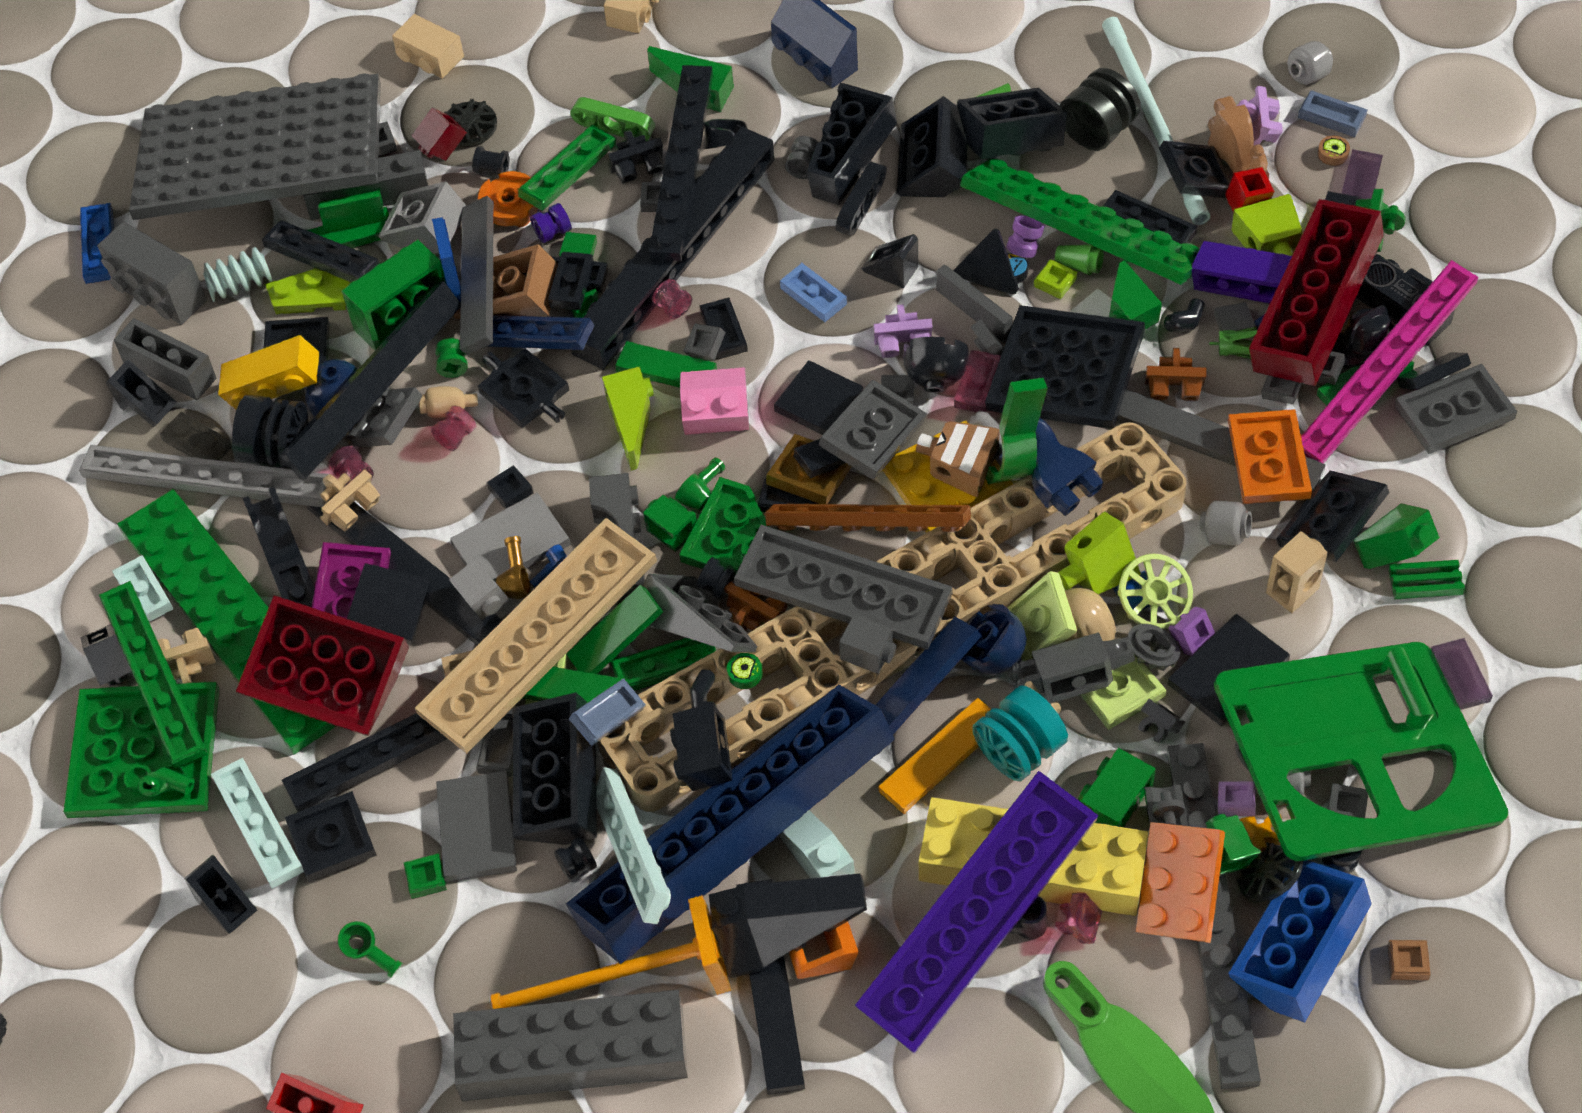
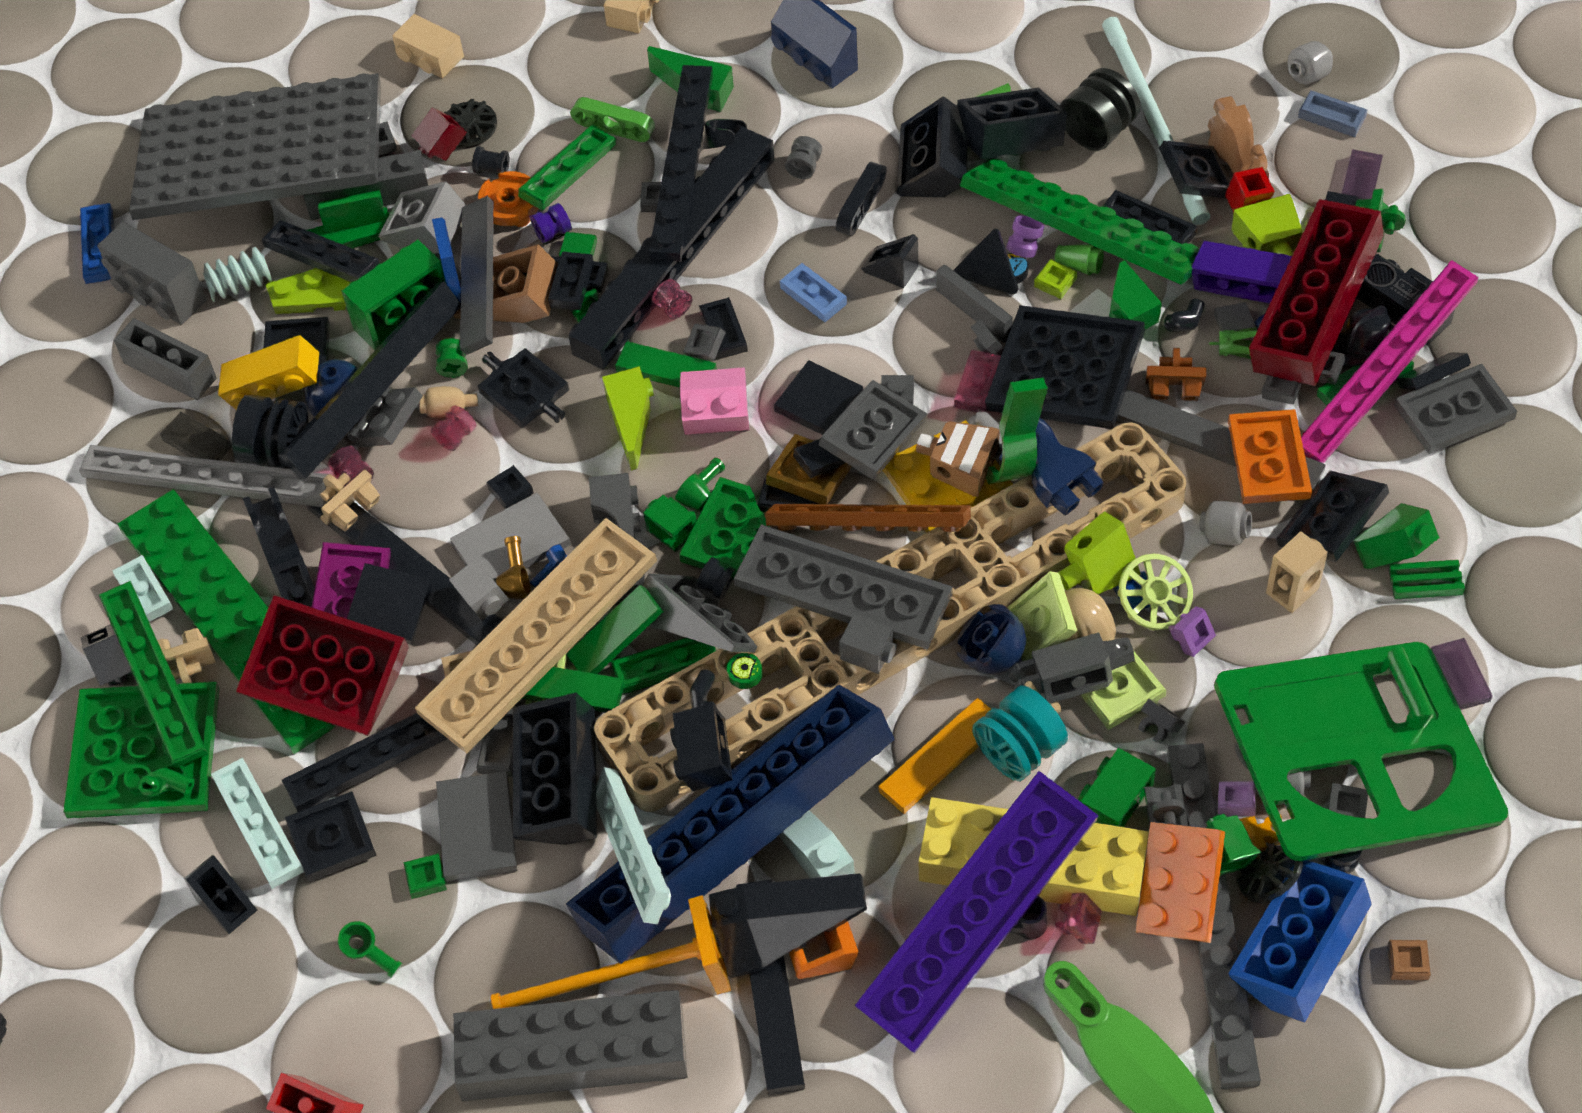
black slope [106,359,177,427] -> none
dark blue tile [486,315,595,350] -> none
black wheel [554,837,597,882] -> none
sand blue tile [569,678,646,746] -> none
black hips [608,130,664,184] -> none
dark orange hips [724,581,787,631] -> none
black wedge [807,82,897,205] -> none
lavender hips [874,304,933,358] -> none
dark blue tile [875,617,982,734] -> none
black cylinder [903,337,969,393] -> none
dark grey gear [1127,624,1180,671] -> none
black tile [1167,613,1290,727] -> none
lavender hips [1237,86,1283,145] -> none
medium nougat tile [1318,135,1350,166] -> none

